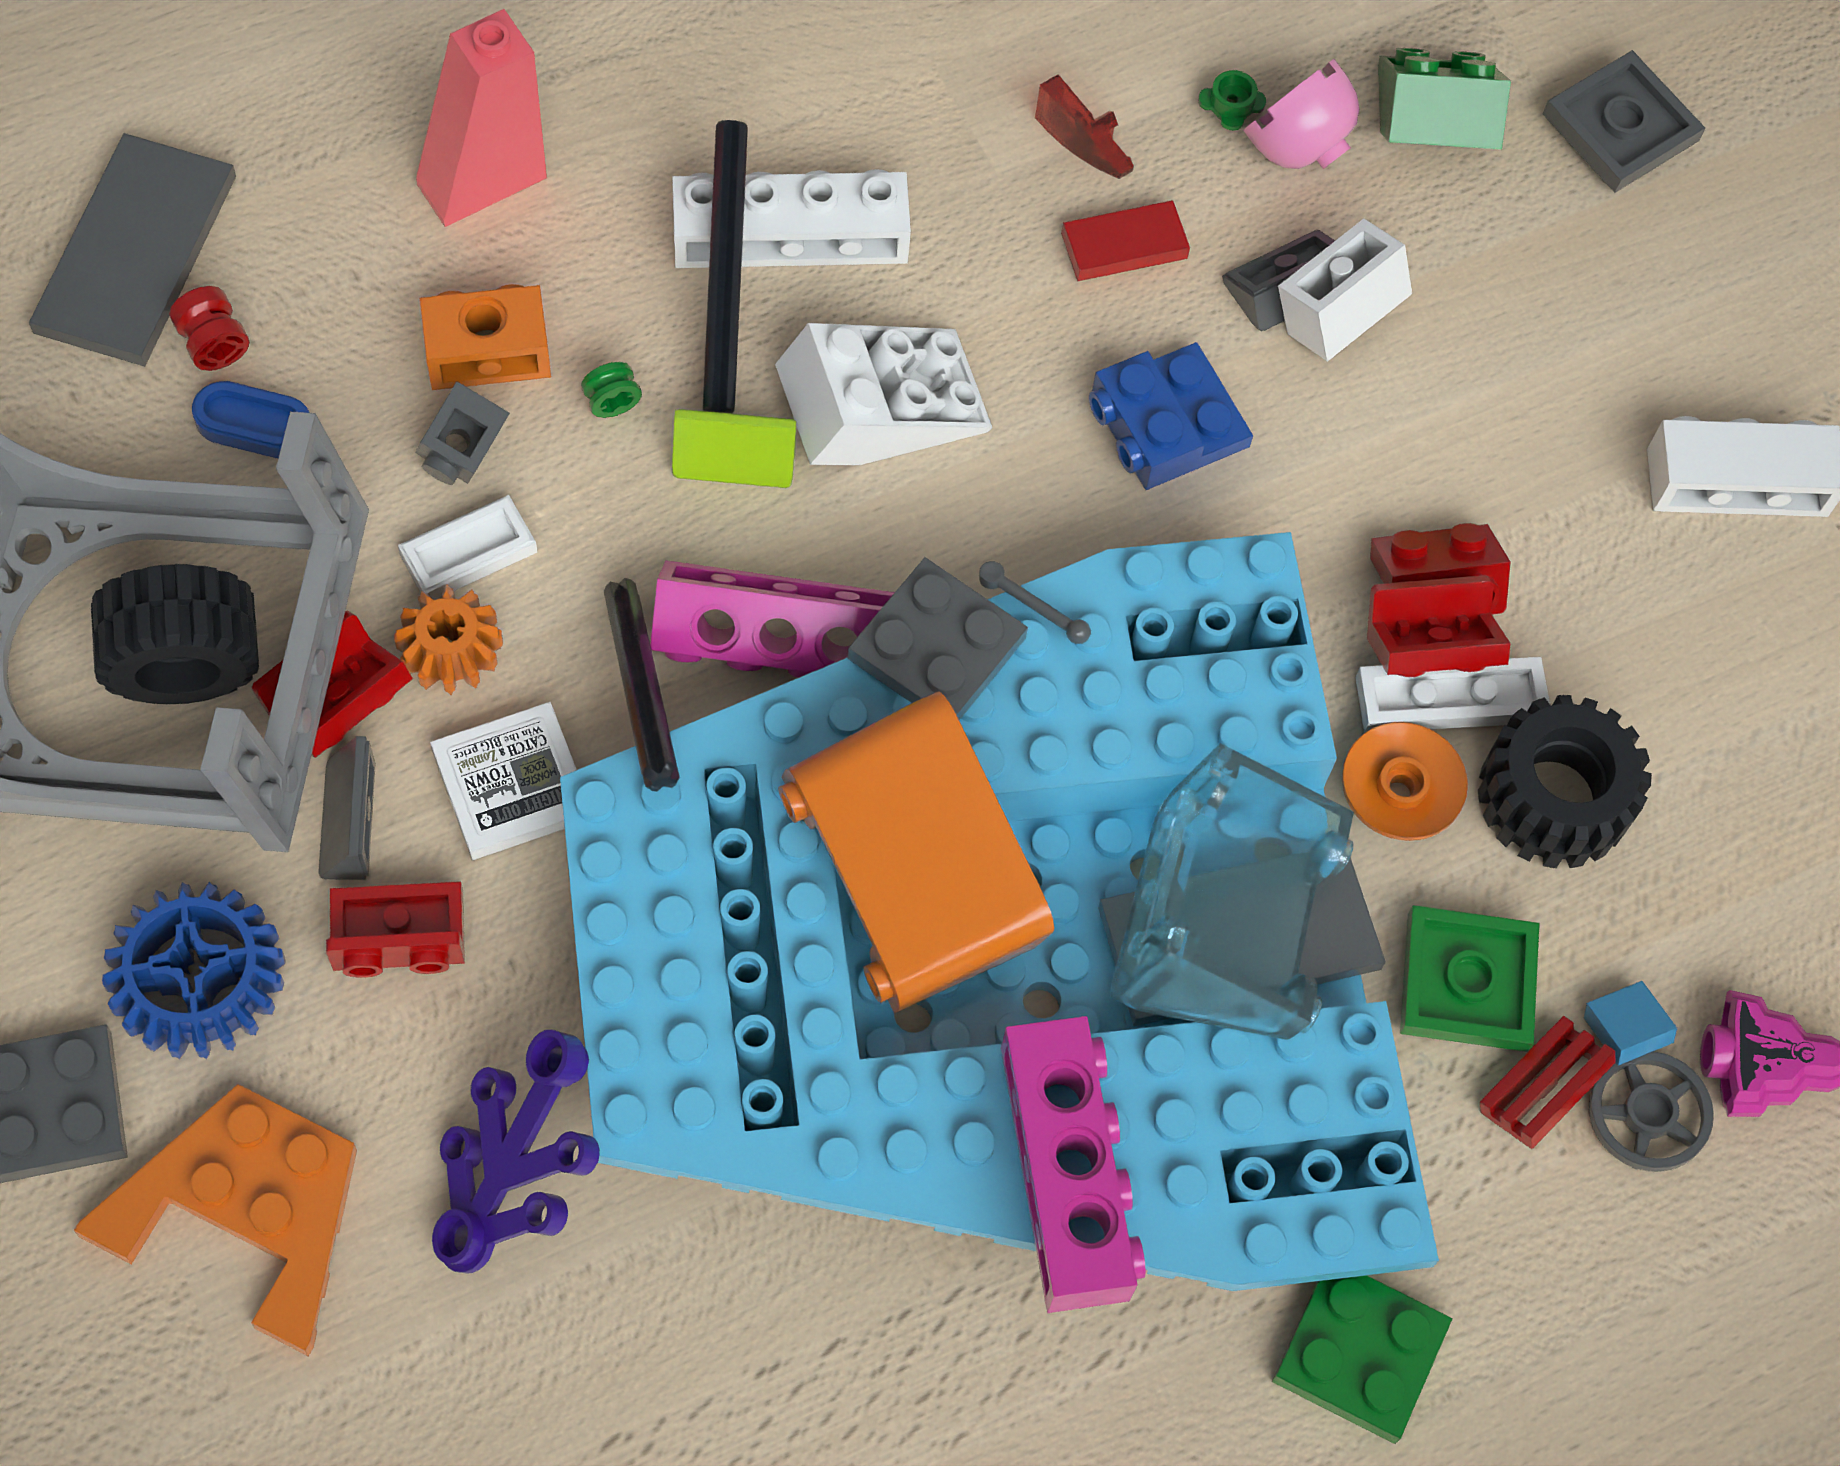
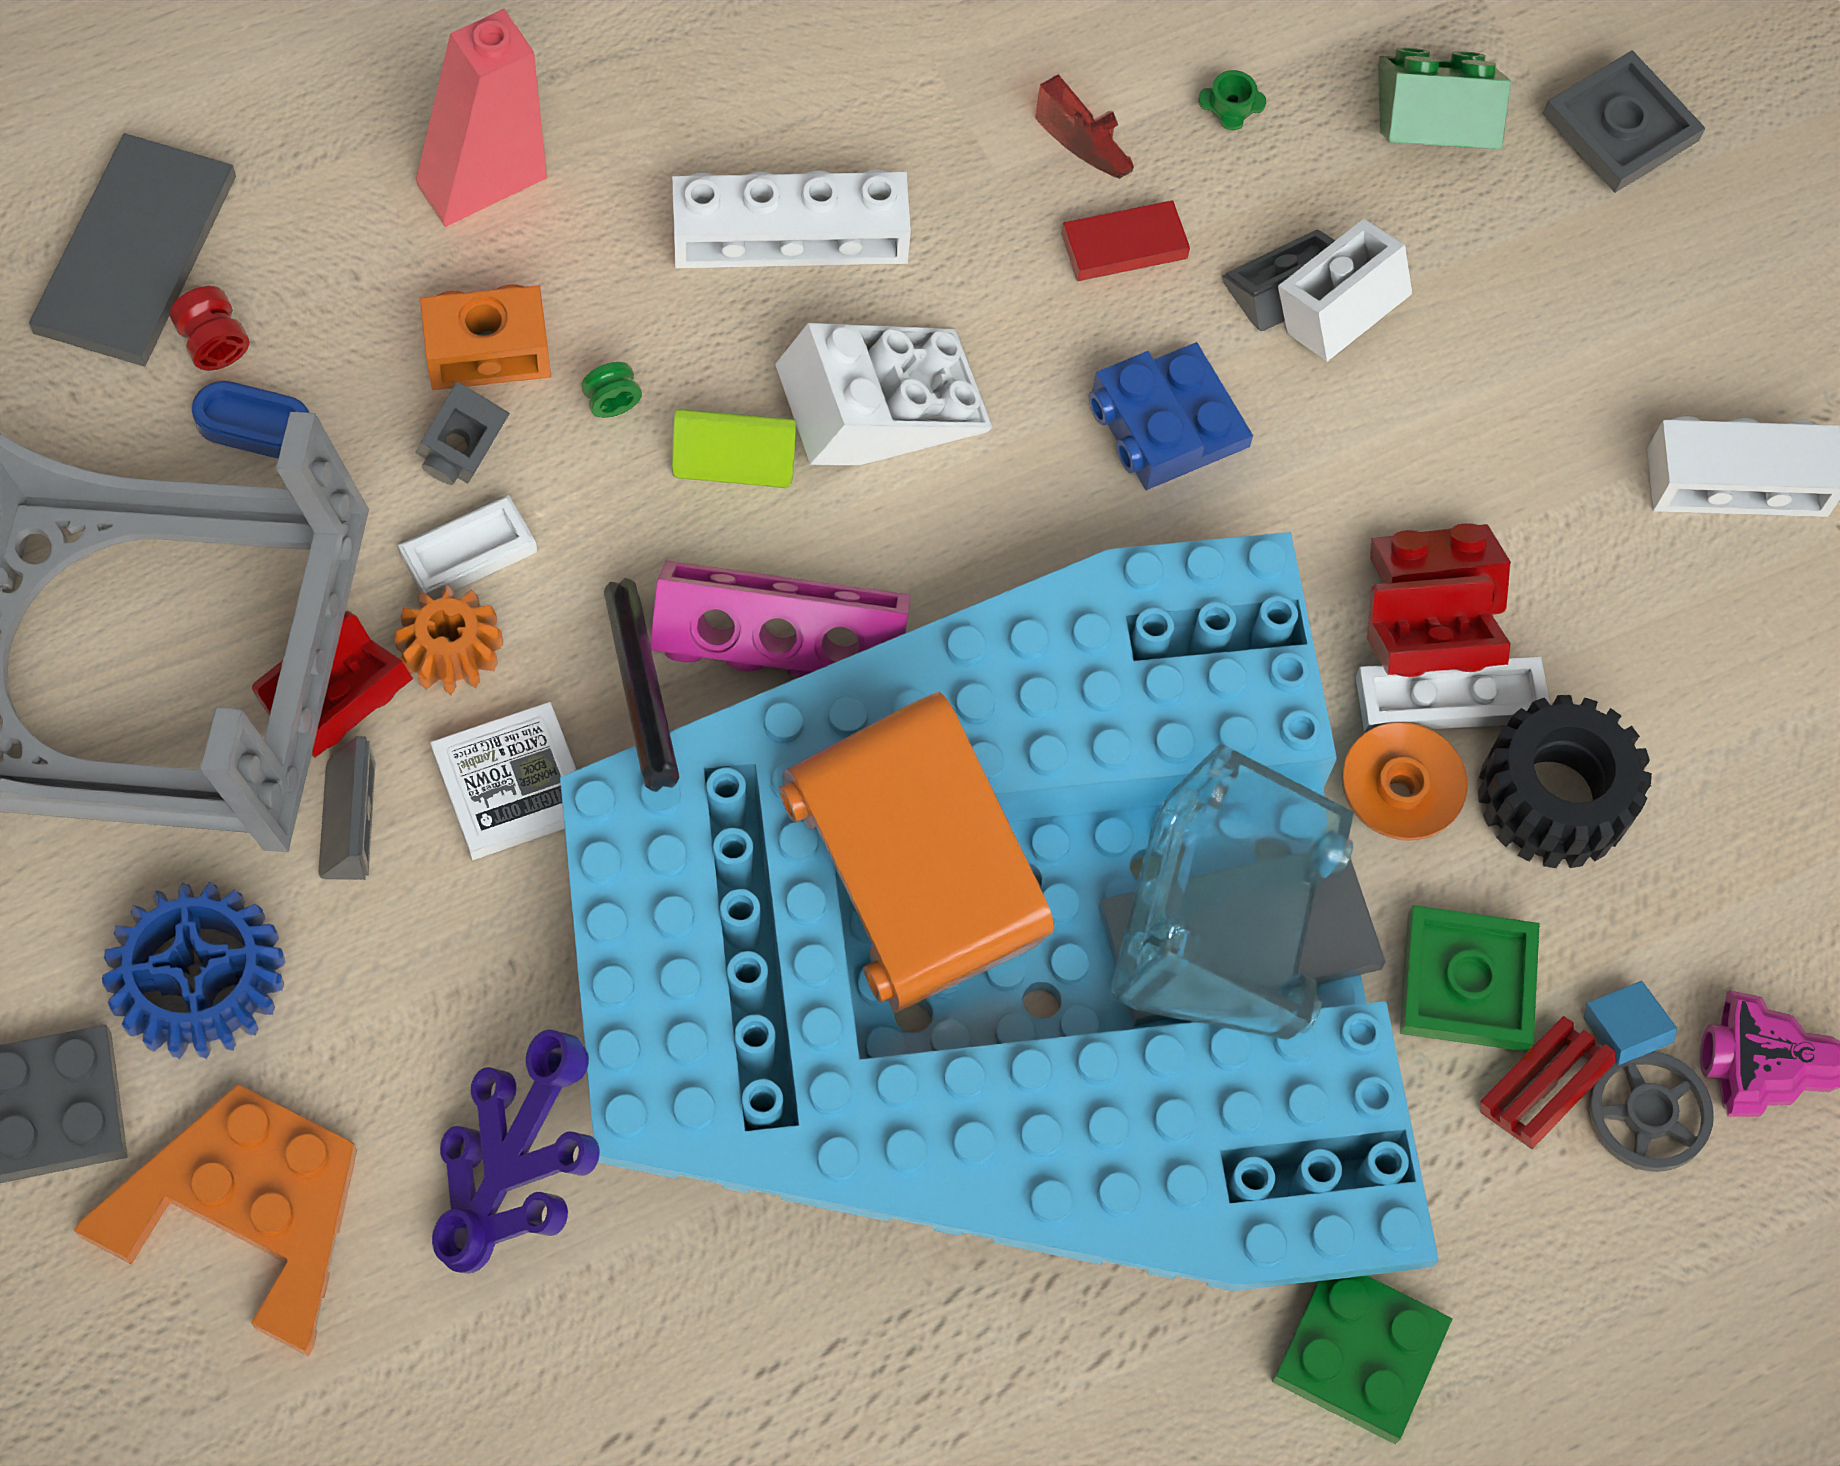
black tyre [91,564,259,704] -> none
red bracket [326,881,465,978] -> none
black axle [703,120,748,414] -> none
dark grey plate [848,557,1028,720] -> none
dark grey hinge [979,561,1091,644] -> none
dark pink brick [1001,1016,1146,1313] -> none
bright pink cylinder [1243,59,1360,169] -> none

